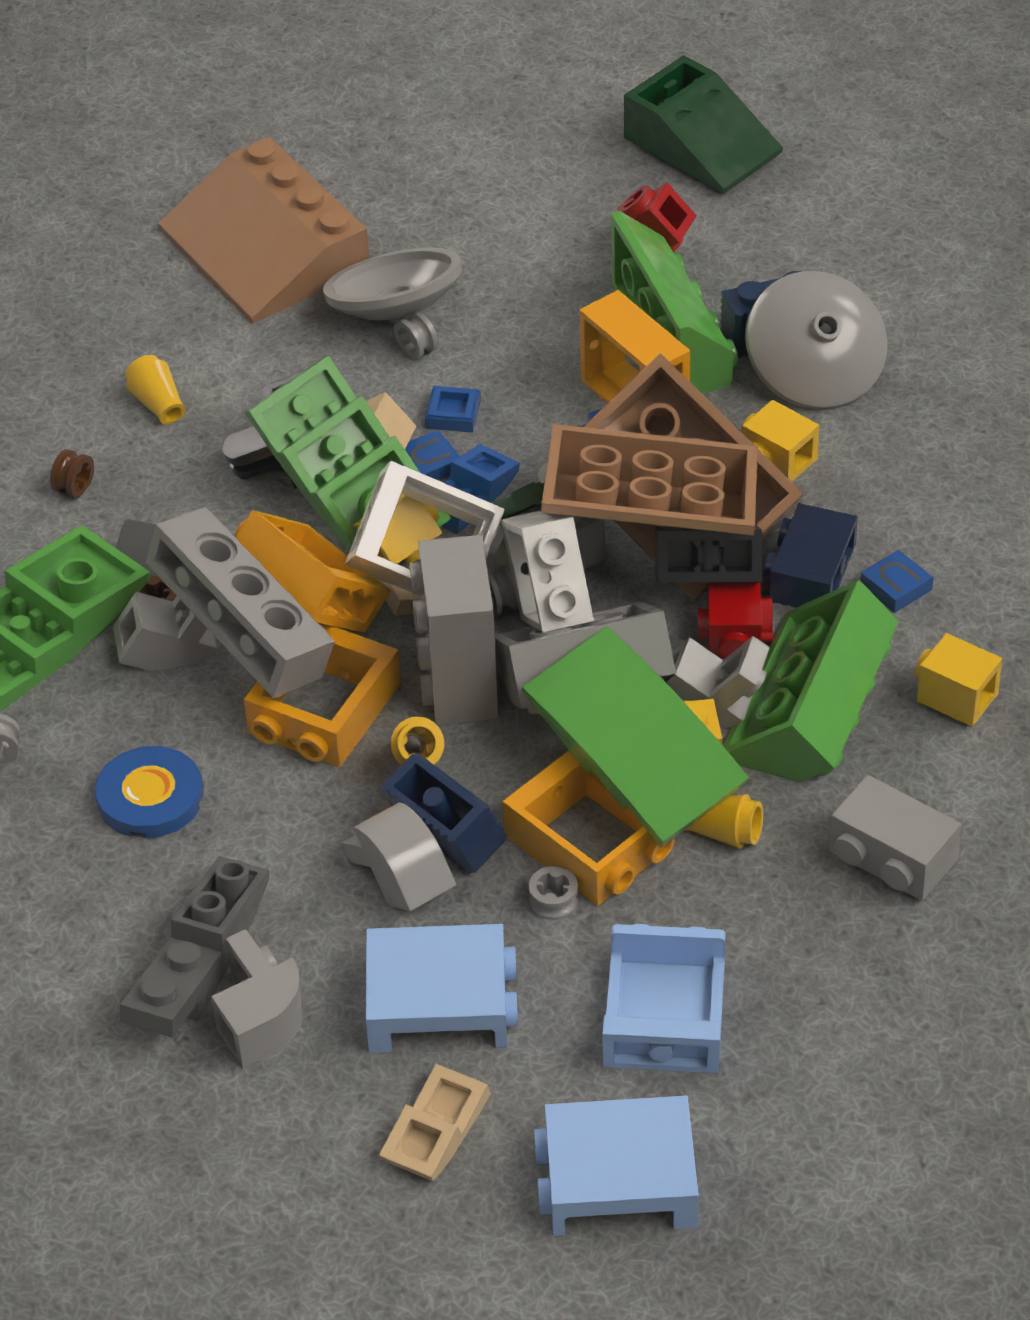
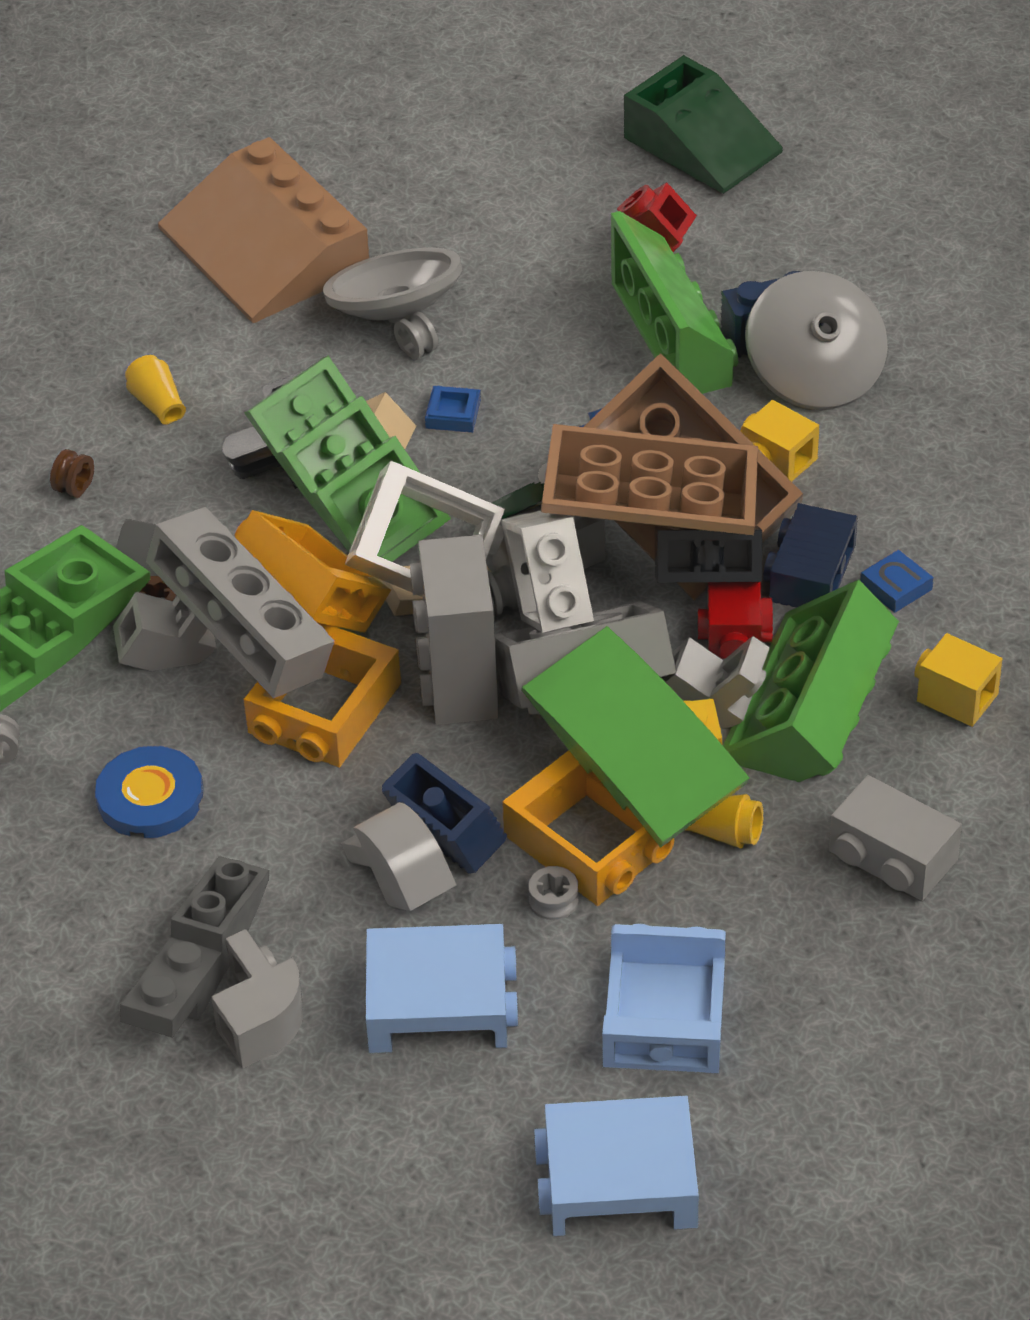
yellow brick [353,494,442,565] -> none
tan slope [379,1064,491,1181] -> none
yellow cone [391,717,444,765] -> none
blue tile [405,430,460,480] -> none
blue slope [442,444,520,534] -> none
light orange window [580,290,690,404] -> none

